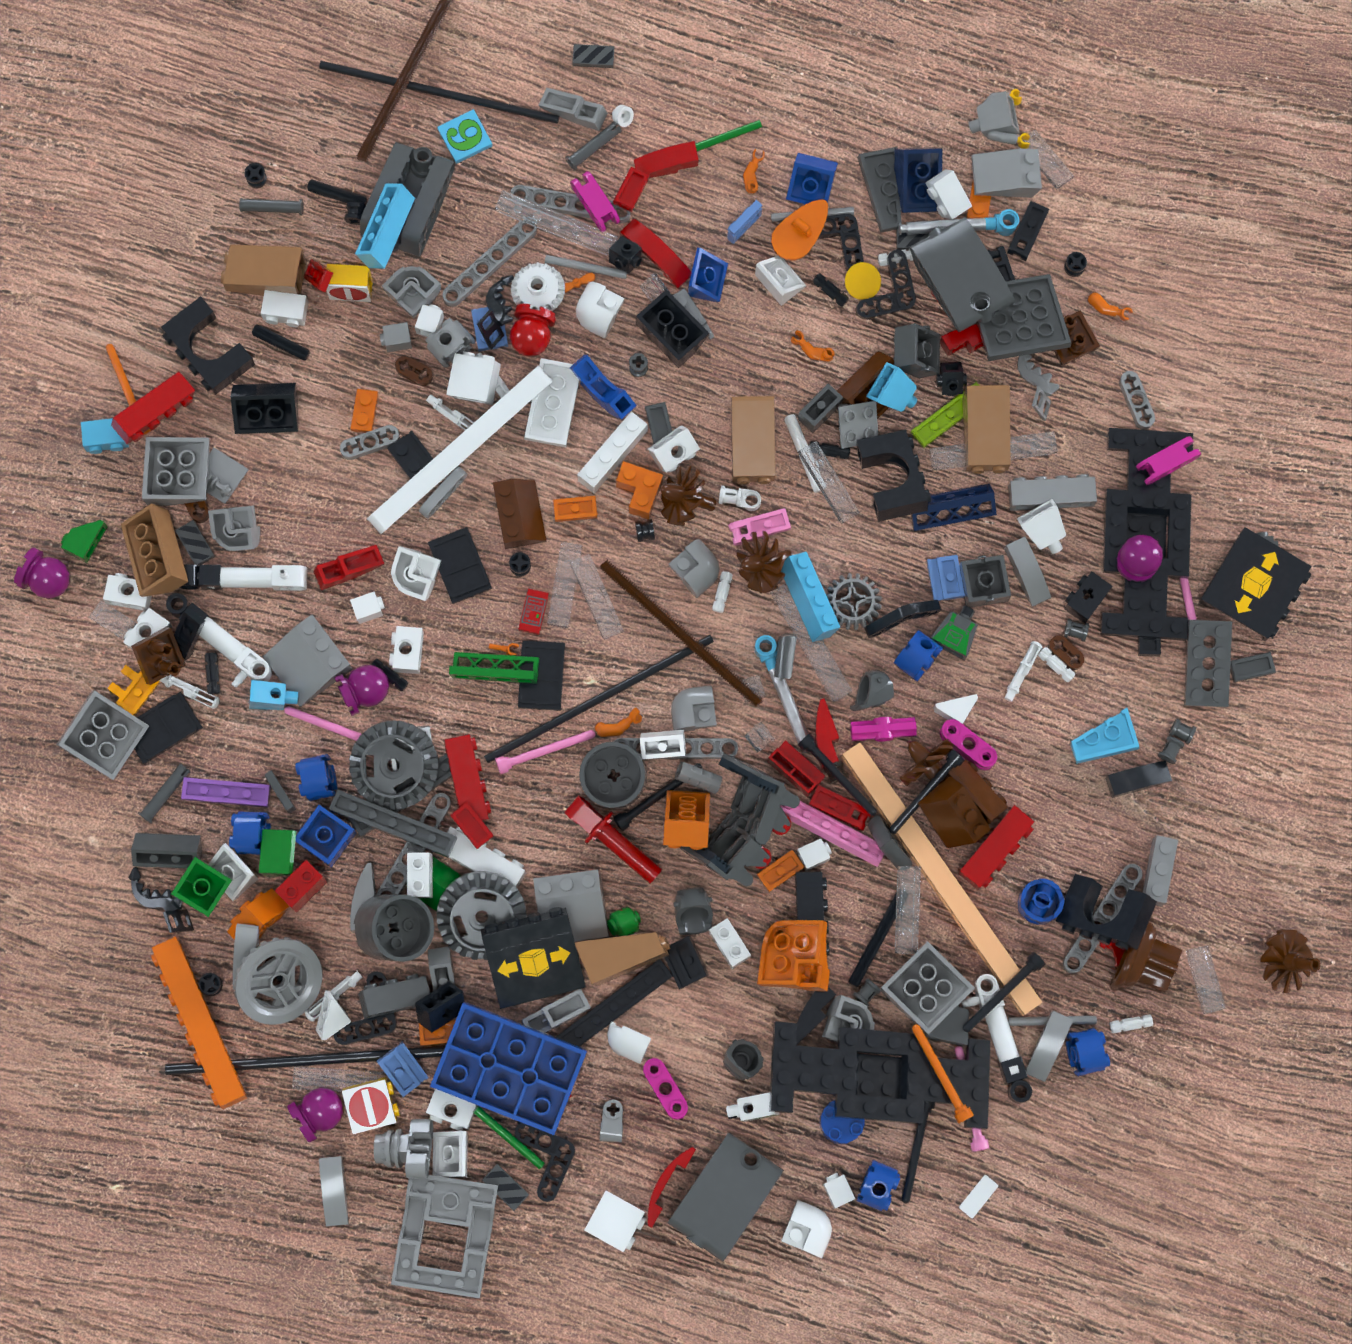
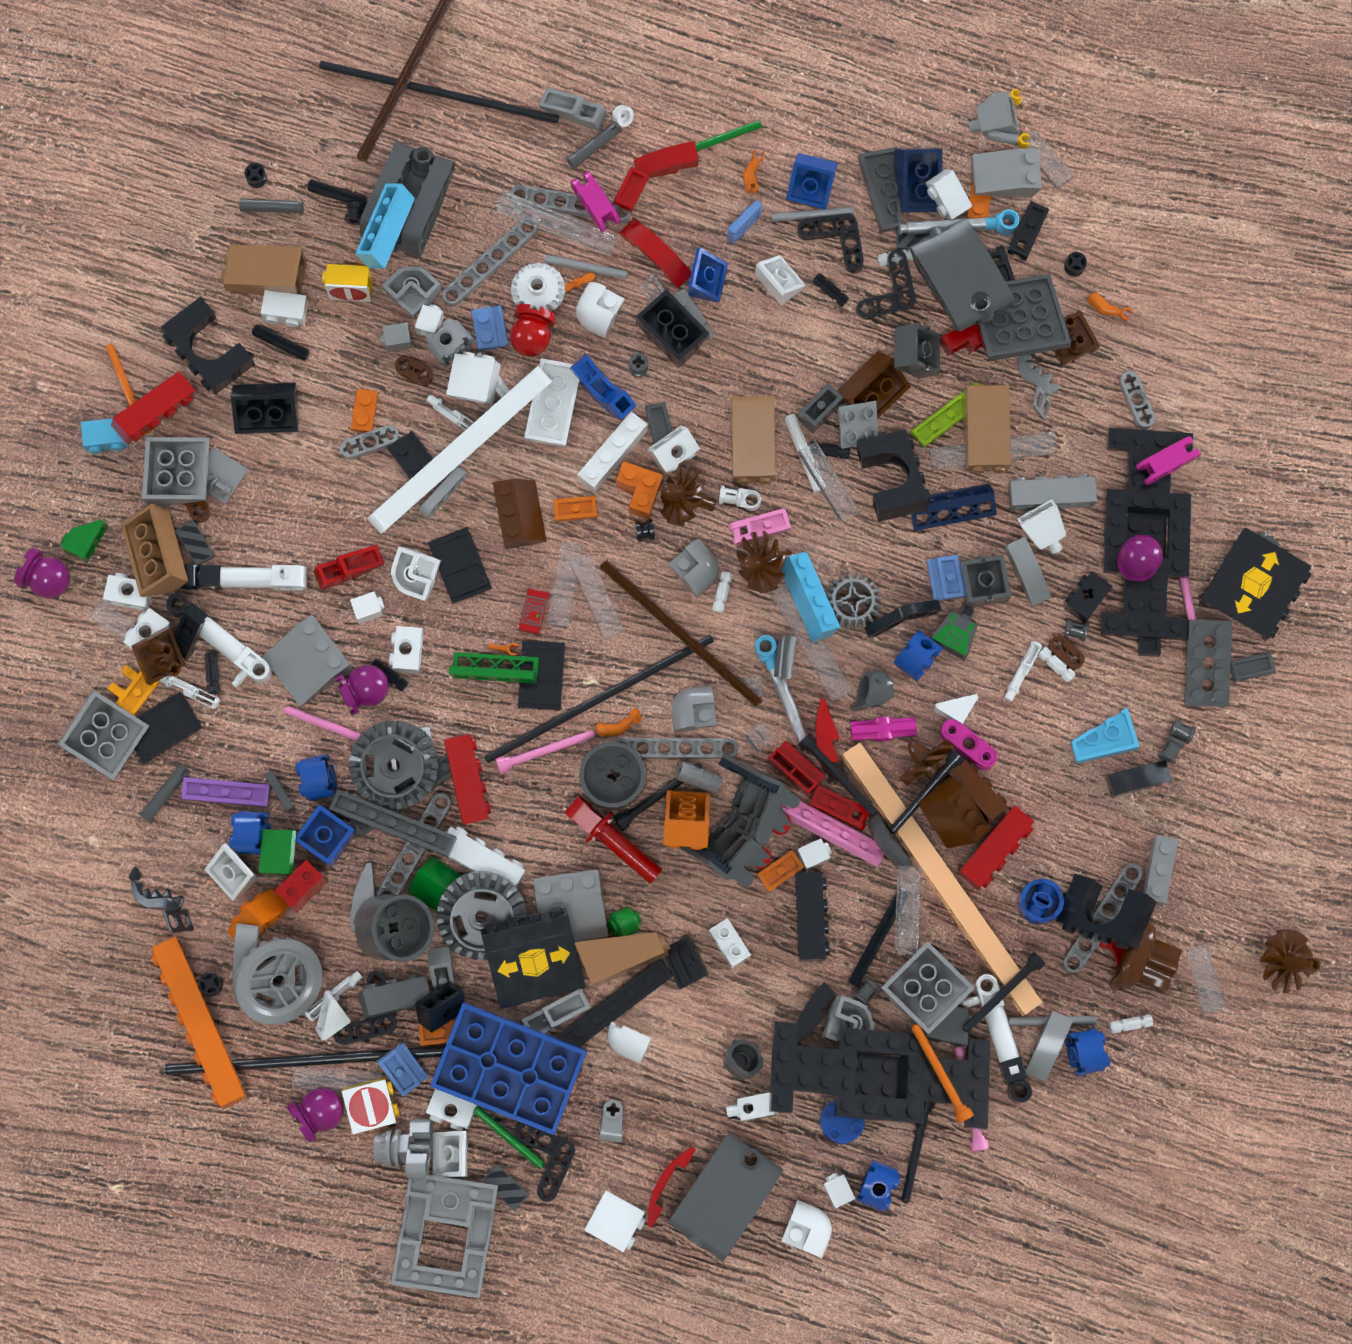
dark grey brick [131,833,202,868] -> none
green slope [171,857,232,917] -> none
light grey brick [208,505,260,551] -> none
medium azure torso [249,680,298,710] -> none
red tile [303,259,333,292] -> none
light grey slope [319,1156,349,1227] -> none
white brick [407,852,433,898] -> none
medium azure tile [437,109,493,164] -> none
red tile [450,802,494,849] -> none
black piece [477,275,514,350] -> none
black wheel [509,552,531,577] -> none
dark grey tile [572,44,615,68] -> none
black brick [609,236,642,274] -> none
white brick [640,730,686,759] -> none
dark pink piece [643,1058,688,1120] -> none
dark grey helmet [673,887,713,935] -> none
orange slope [757,920,830,991] -> none
orange shield [771,199,828,261] -> none
orange arm [791,330,835,362] -> none
yellow sticker [845,262,881,300] -> none
medium azure torso [866,362,917,412] -> none
black brick [936,362,967,396] -> none
white sticker [959,1175,998,1218] -> none

